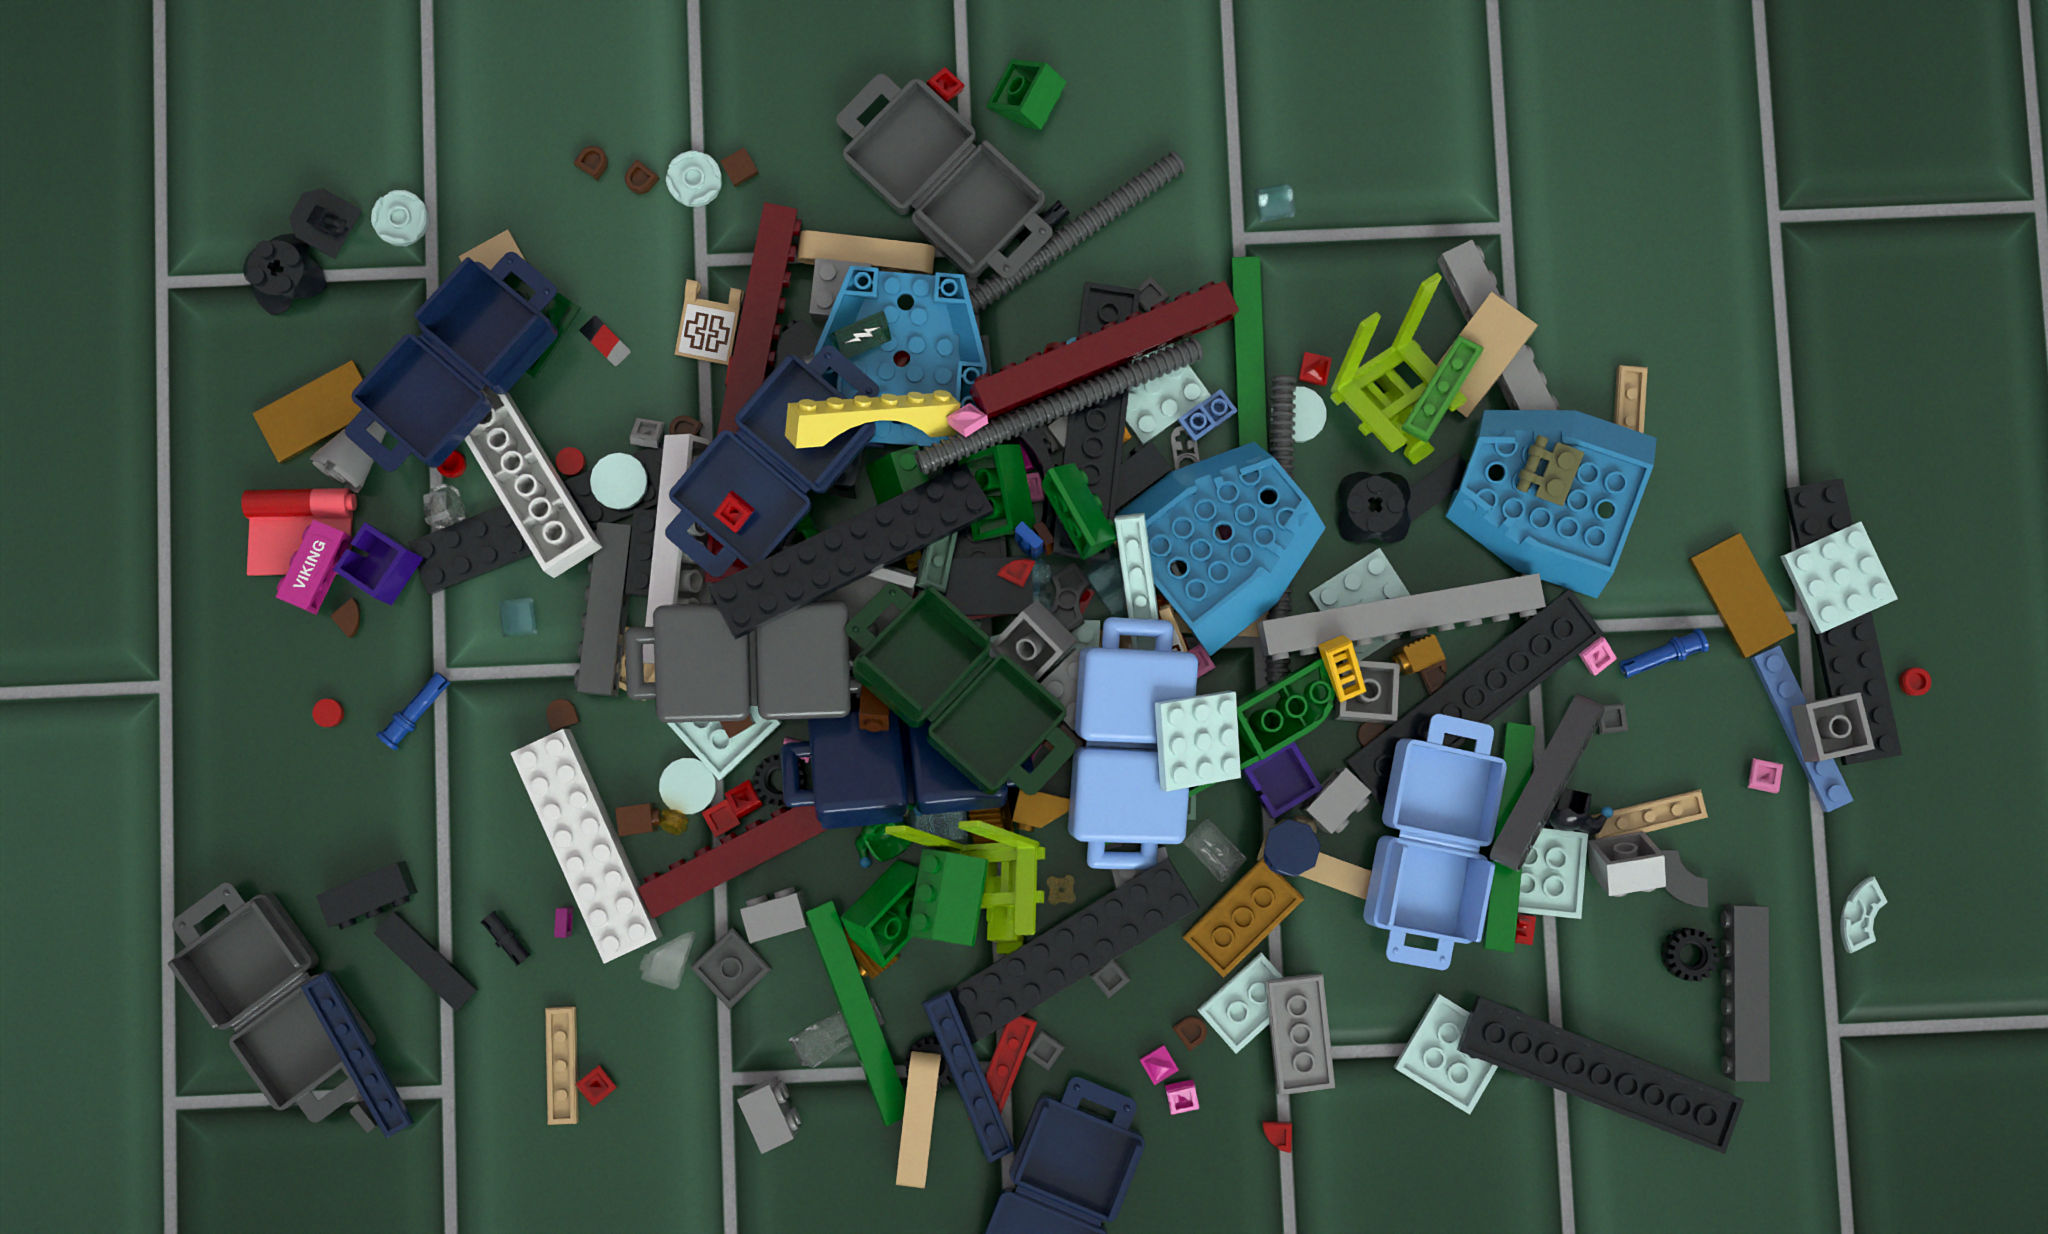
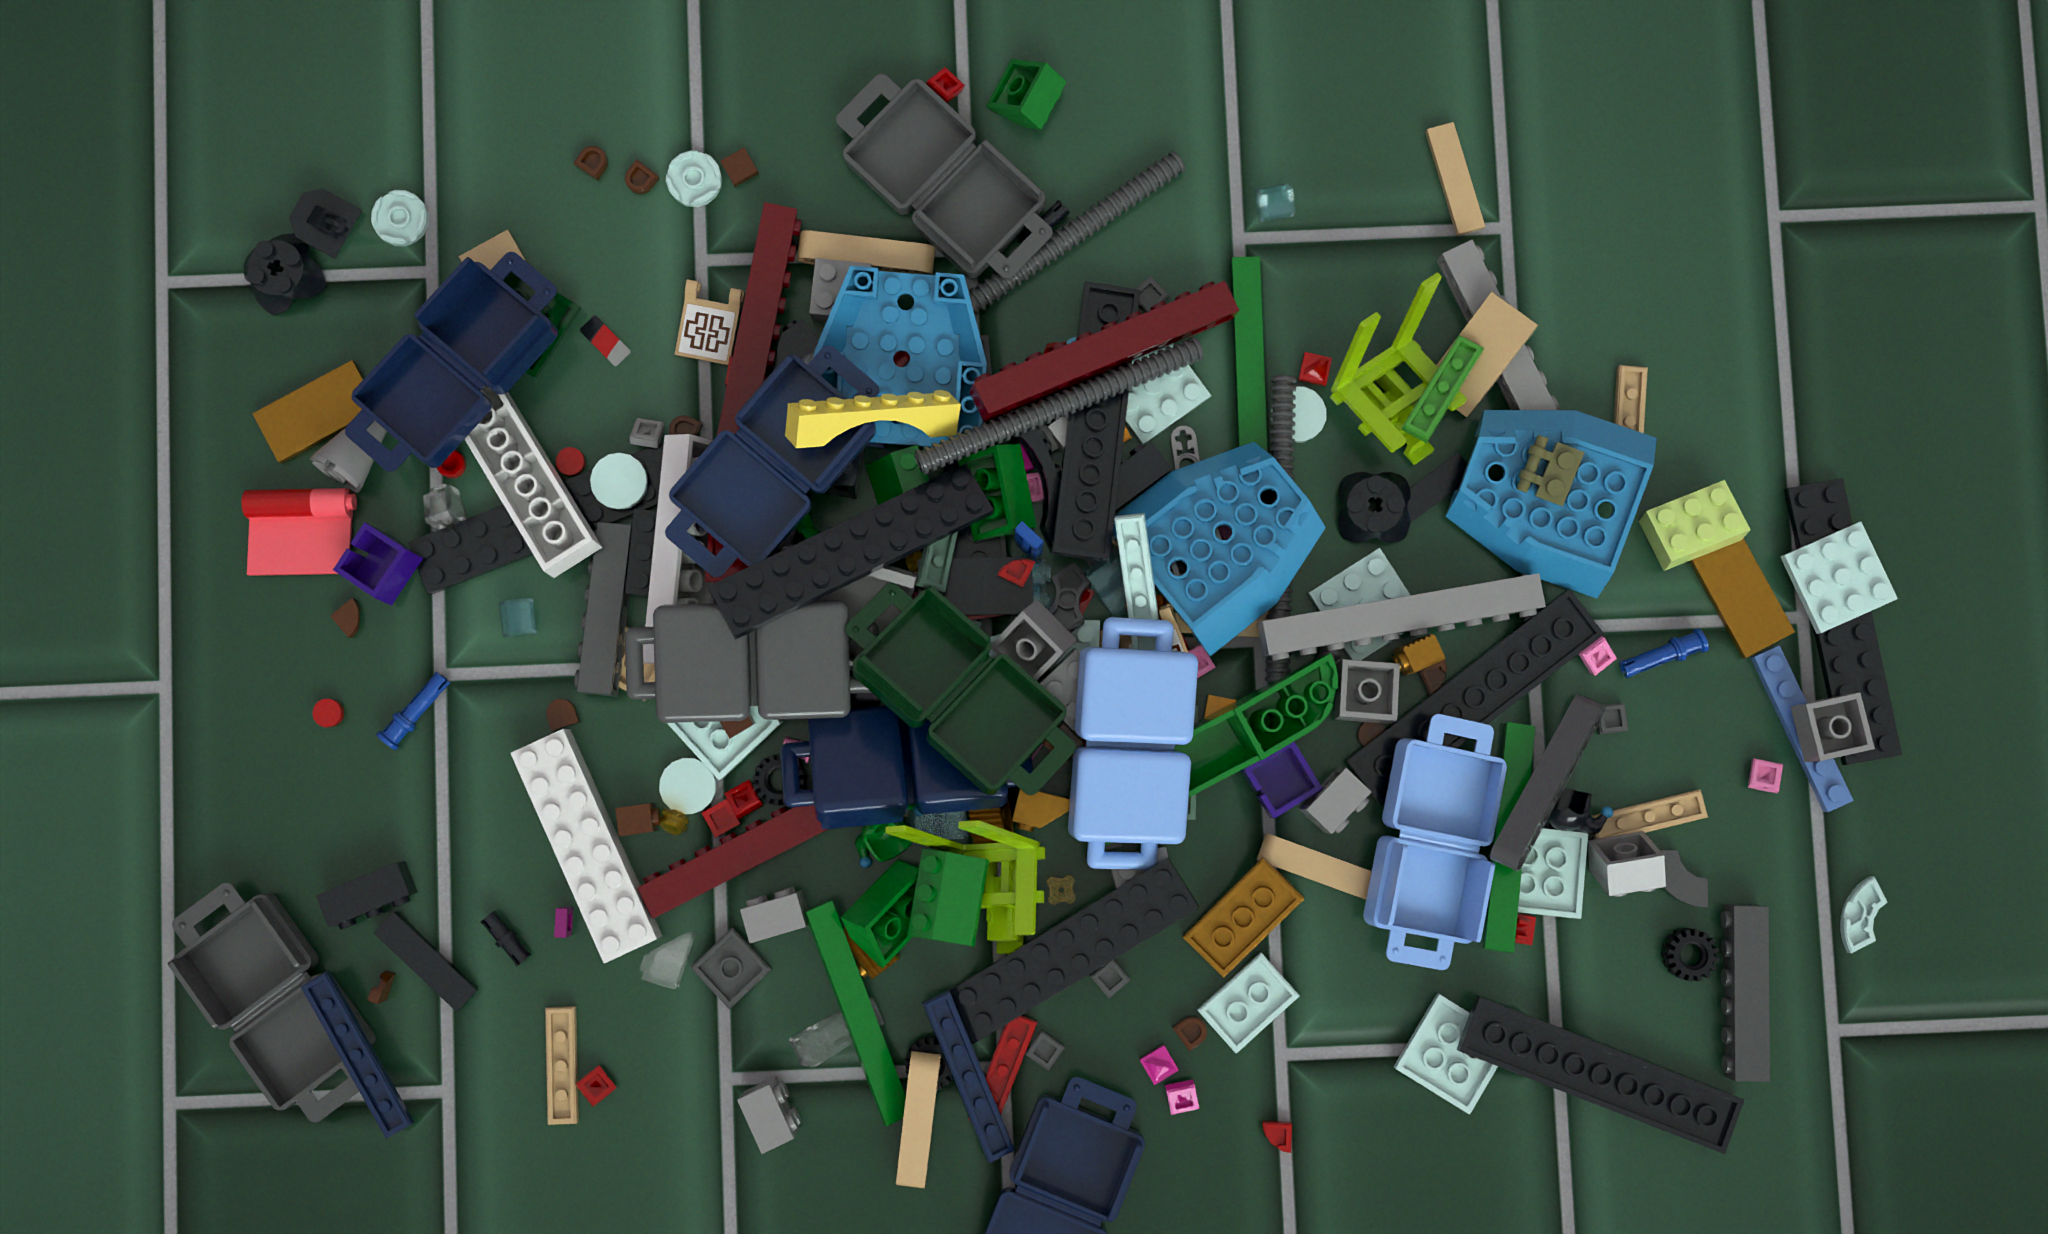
dark pink brick [276,519,353,615] -> none
dark grey tile [349,1101,379,1133] -> none
red tile [713,490,755,533] -> none
clear green slope [829,311,892,359] -> none
reddish brown brick [859,684,890,732] -> none
bright pink tile [947,403,988,437] -> none
reddish brown tile [1033,521,1054,556] -> none
green slope [1041,463,1117,560] -> none
light aqua plate [1155,691,1241,792] -> none
medium blue slope [1178,389,1238,442] -> none
clear slope [1183,817,1246,882] -> none
dark blue piece [1264,815,1321,877] -> none
light grey tile [1265,972,1335,1095] -> none
yellow slope [1318,635,1367,702] -> none
red tile [1899,667,1931,696] -> none
none -> reddish brown tile [367,970,396,1004]
none -> tan tile [1425,122,1485,236]
none -> yellowish green brick [1639,480,1751,571]

